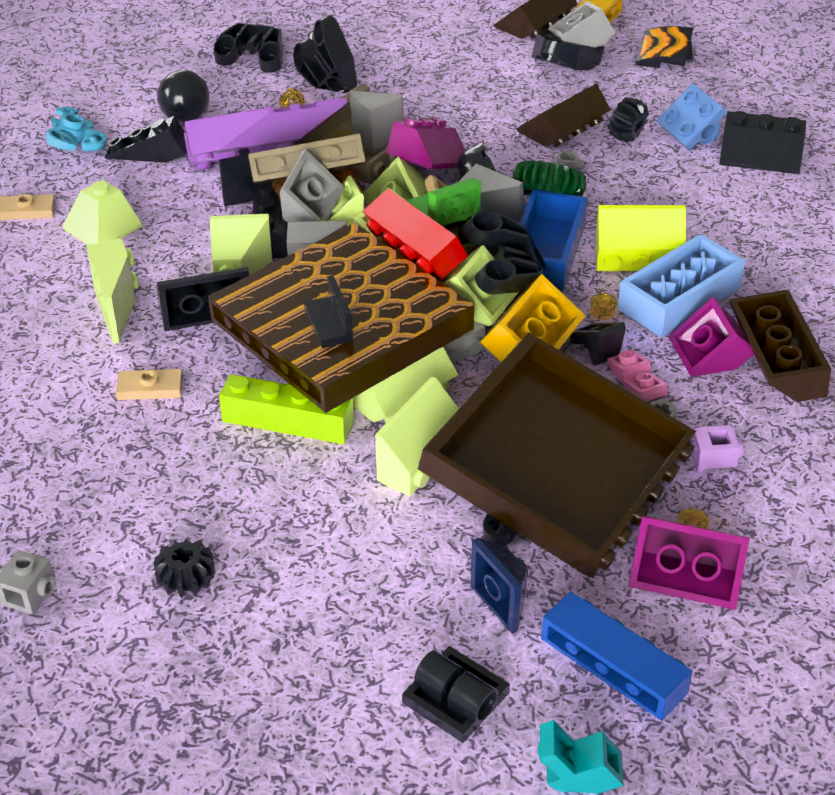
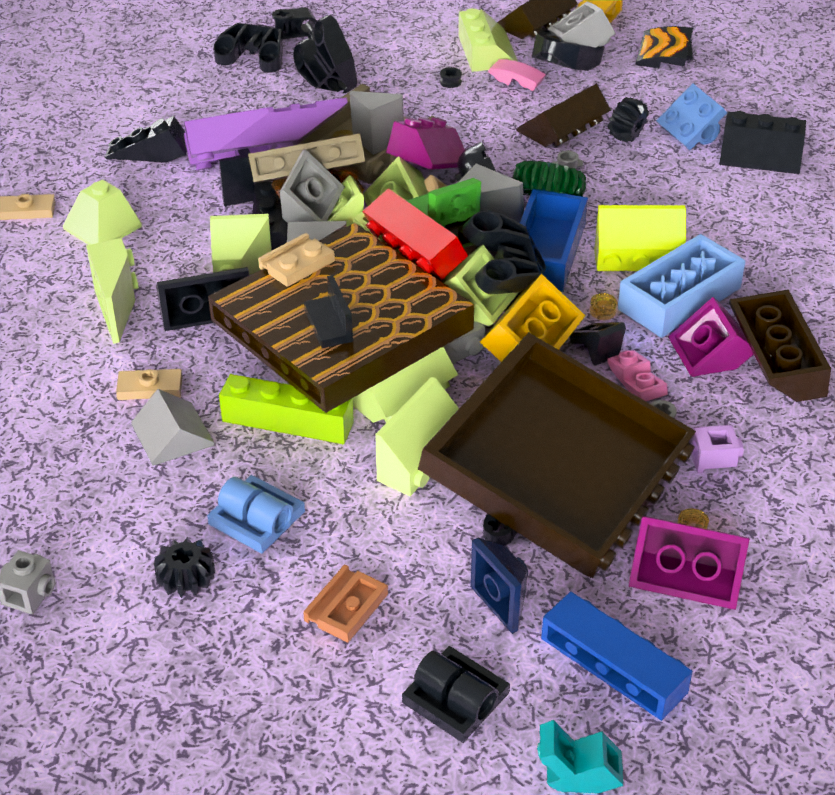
medium azure animal [46,107,107,151] -> none
black piece [157,69,209,123] -> none
clear yellow bush [279,88,305,108] -> none
none -> light grey slope [131,389,215,466]
none -> medium blue plate [207,475,305,554]
none -> tan plate [258,233,335,287]
none -> black piece [272,7,317,40]
none -> nougat plate [303,564,388,643]
none -> black bush [440,67,462,88]
none -> yellowish green slope [458,8,518,72]
none -> bright pink slope [488,59,546,91]

